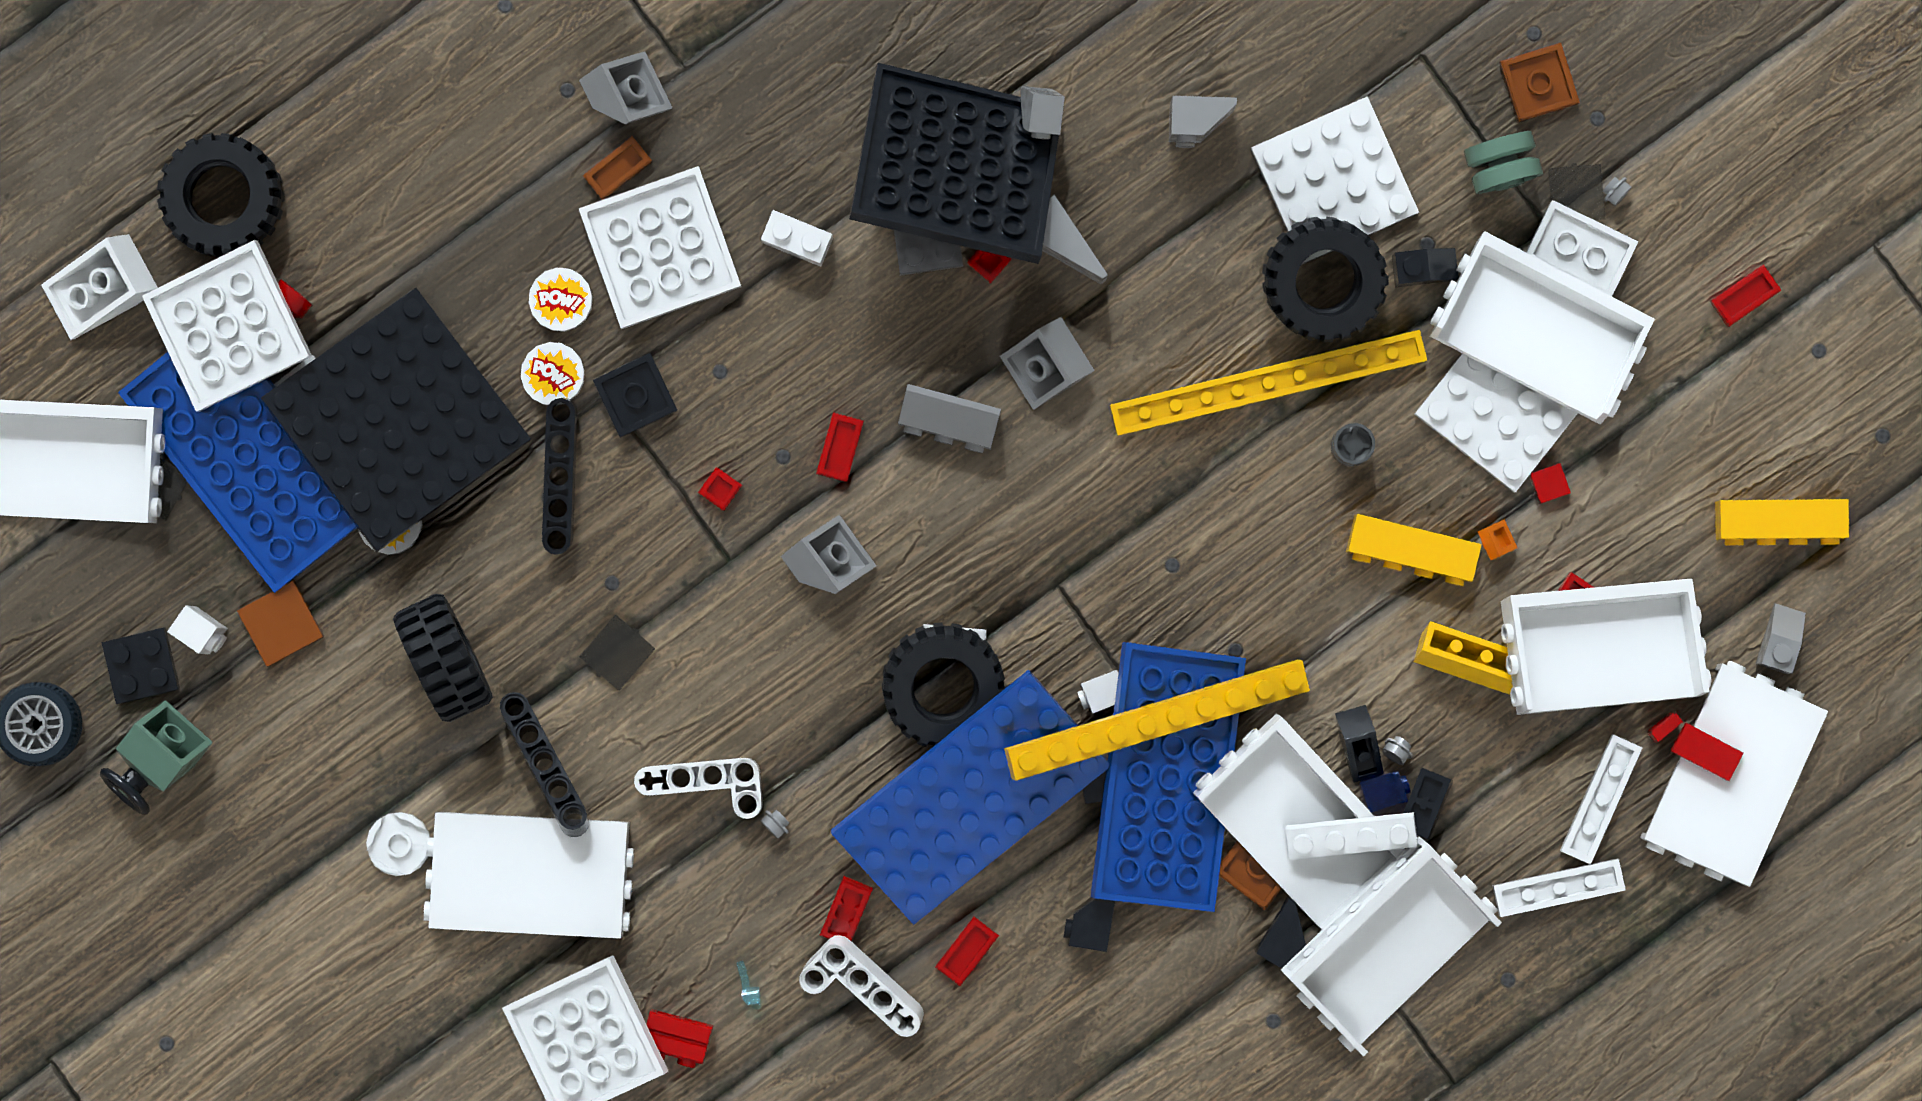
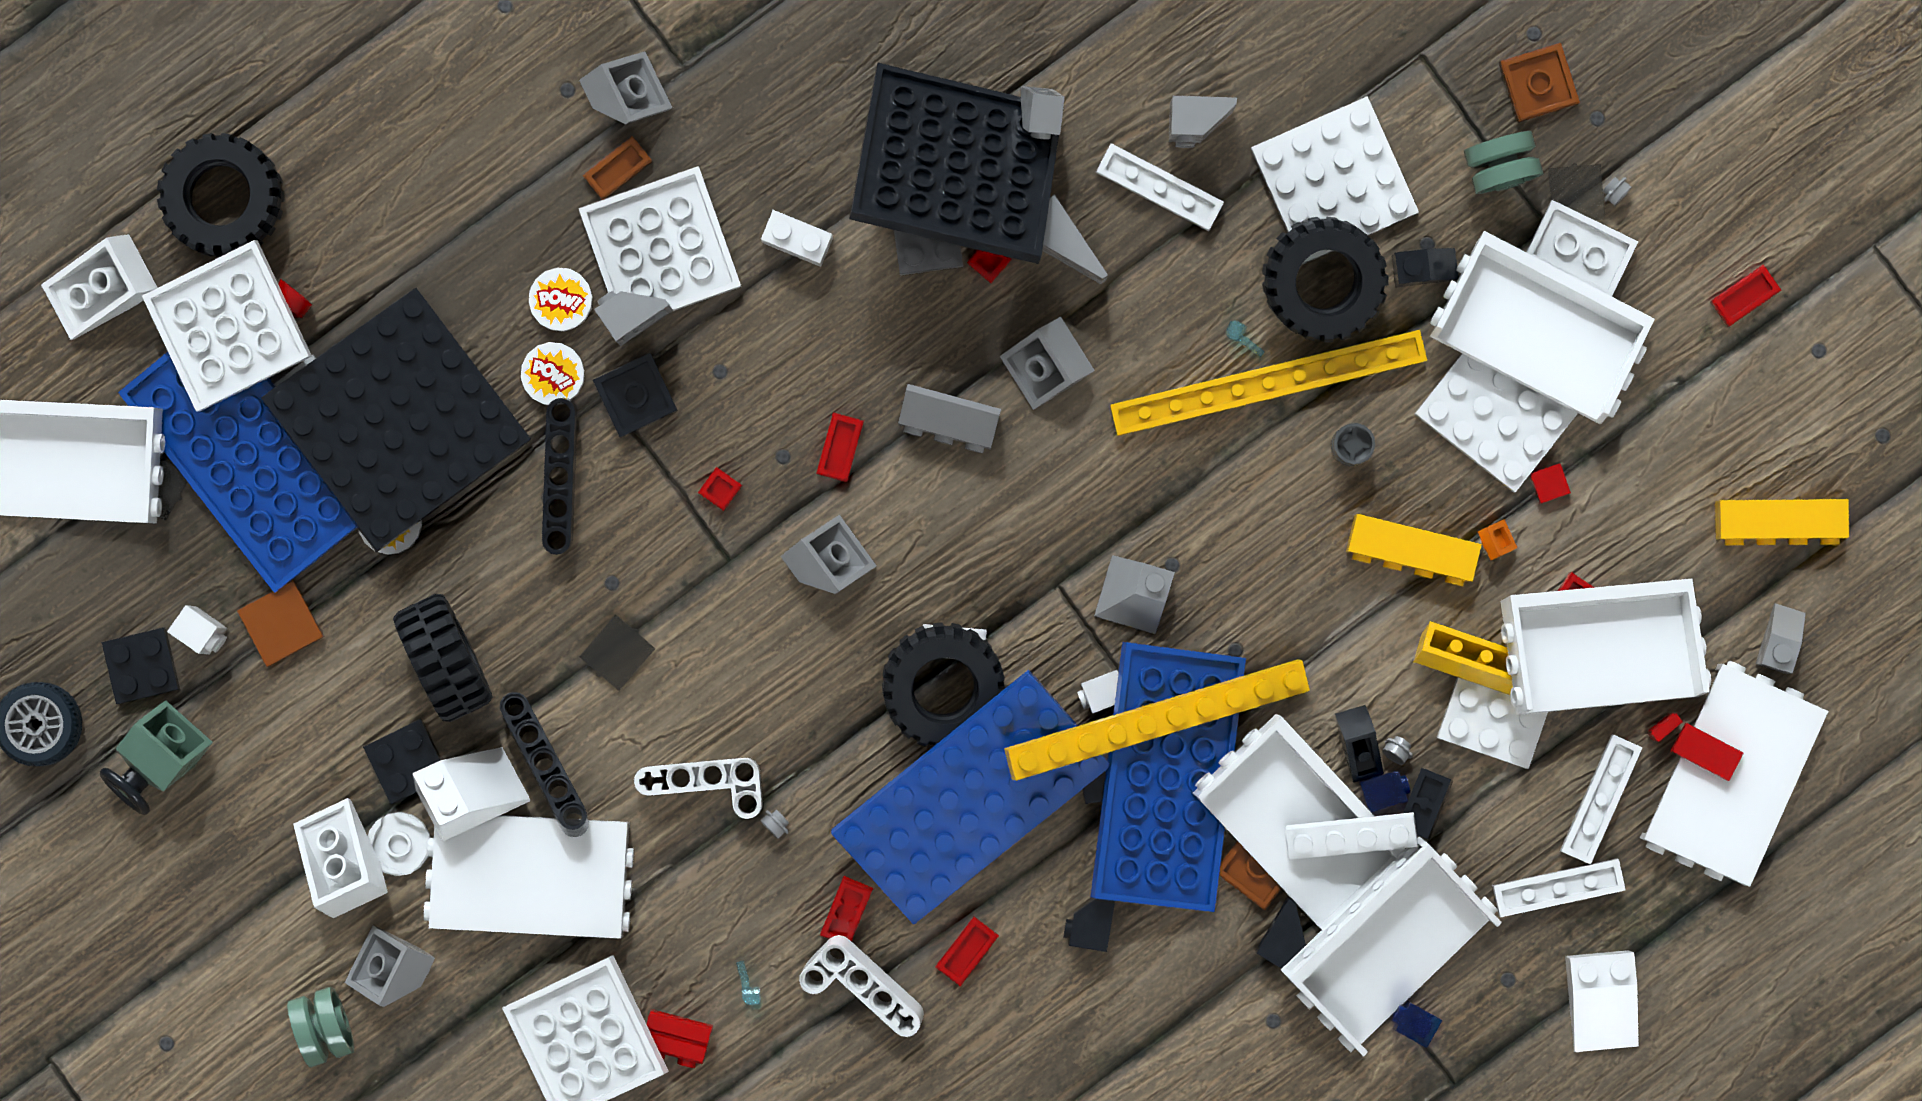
none -> sand green wheel [287,986,355,1068]
none -> white slope [293,798,388,918]
none -> light grey slope [345,925,435,1007]
none -> black plate [363,719,441,804]
none -> white slope [412,747,530,841]
none -> light grey slope [594,291,673,346]
none -> light grey slope [1094,555,1175,634]
none -> white plate [1096,144,1224,231]
none -> clear light blue hand [1226,320,1265,358]
none -> clear blue bracket [1391,1001,1442,1048]
none -> white plate [1437,677,1548,769]
none -> white slope [1565,950,1639,1052]

